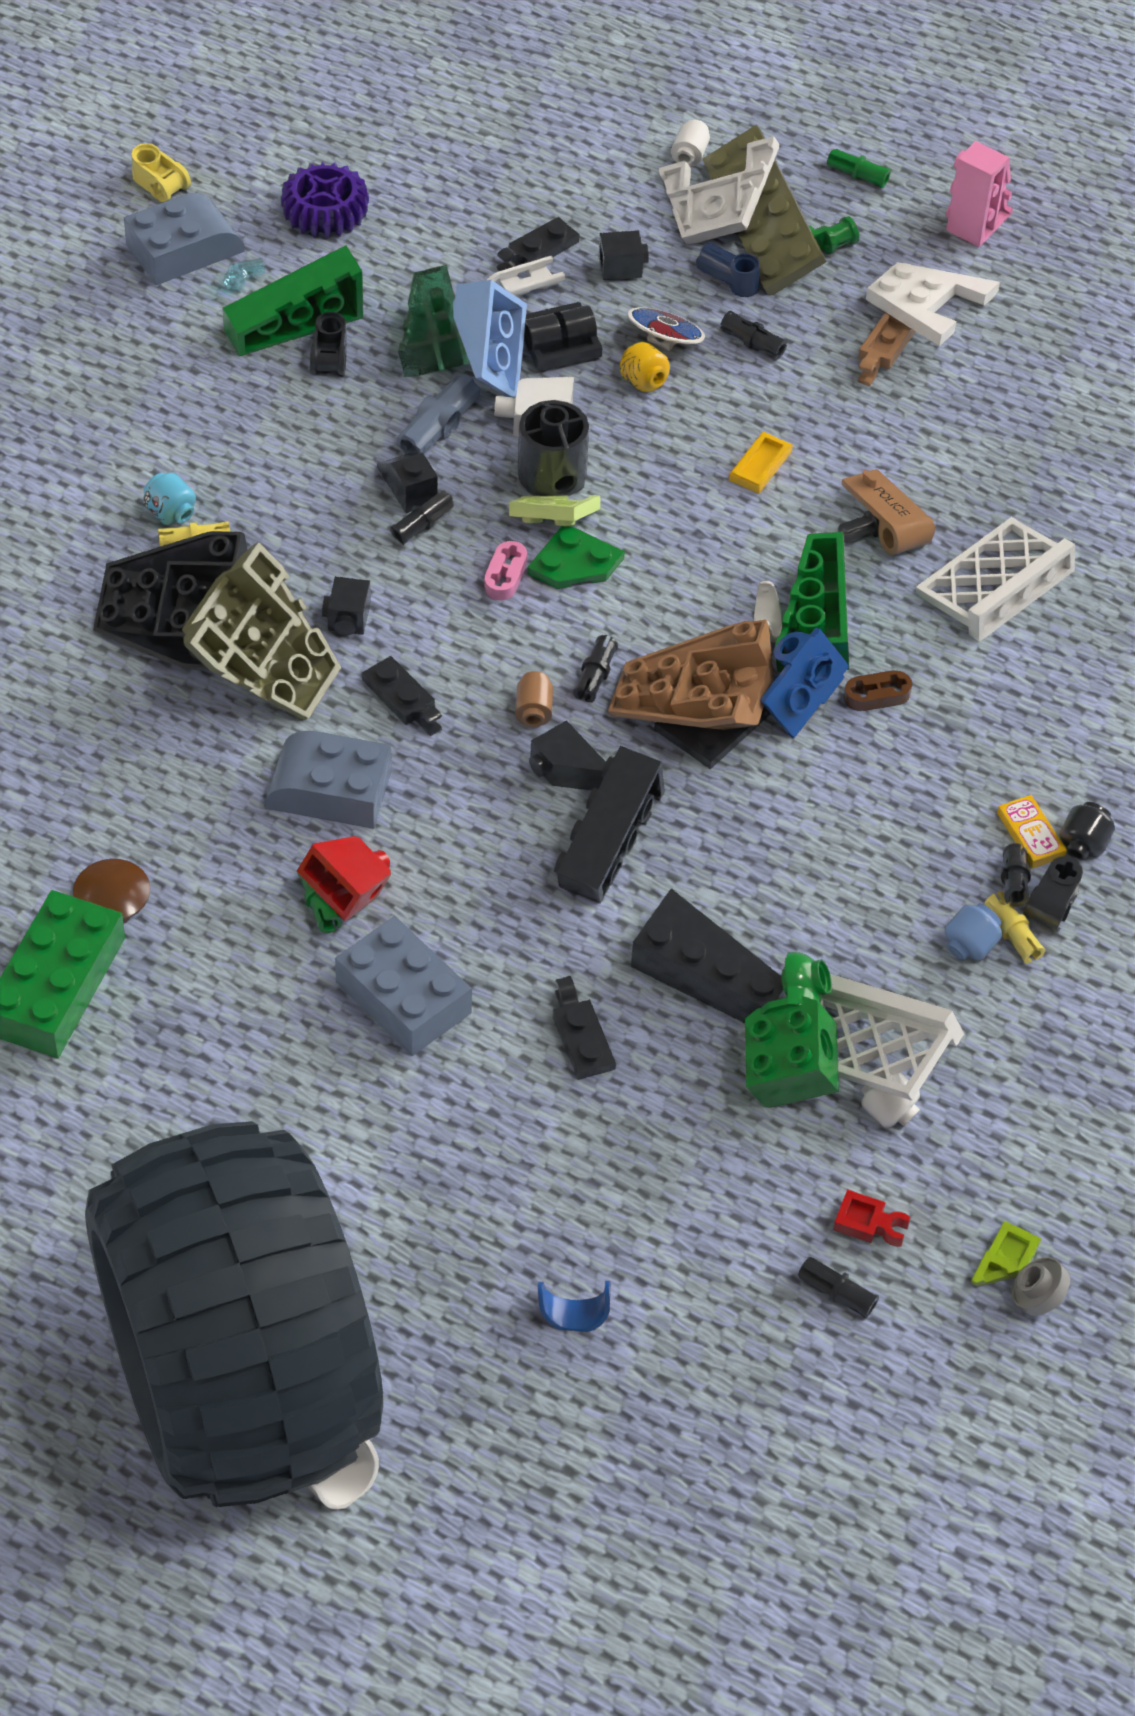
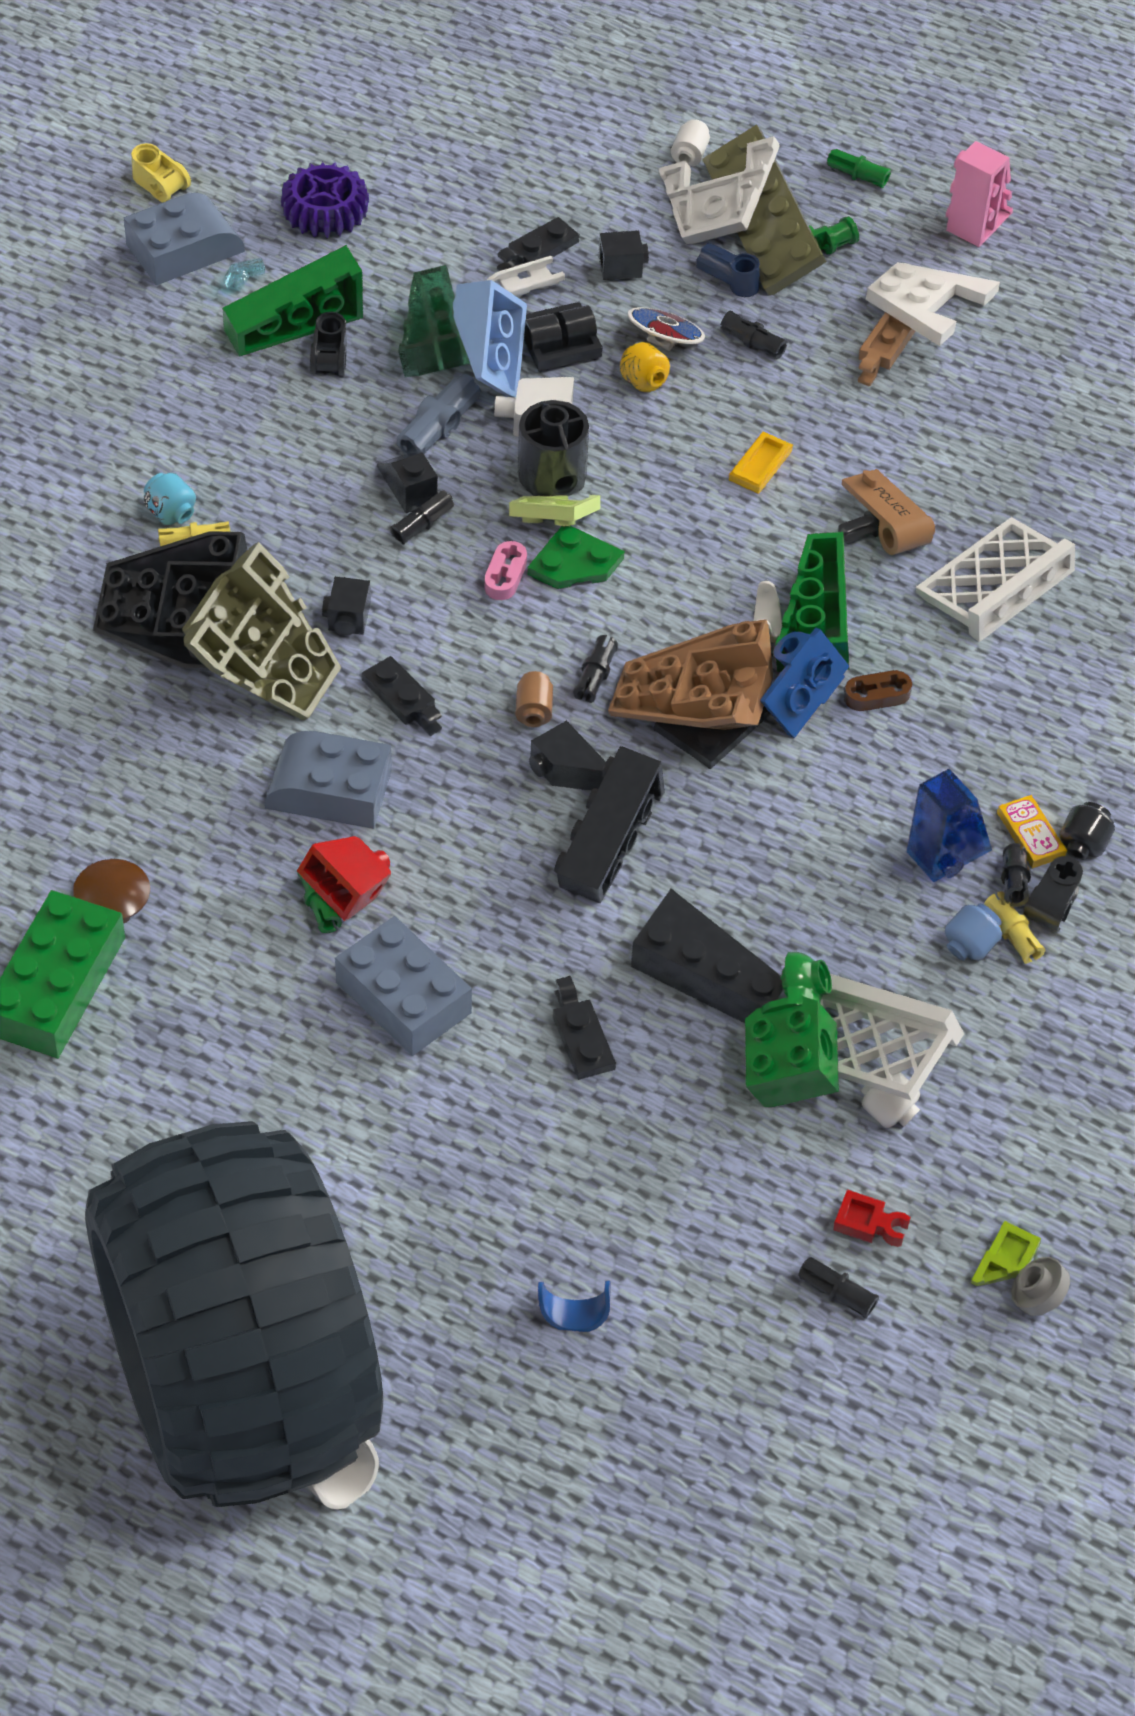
none -> clear blue wedge [906,768,992,882]

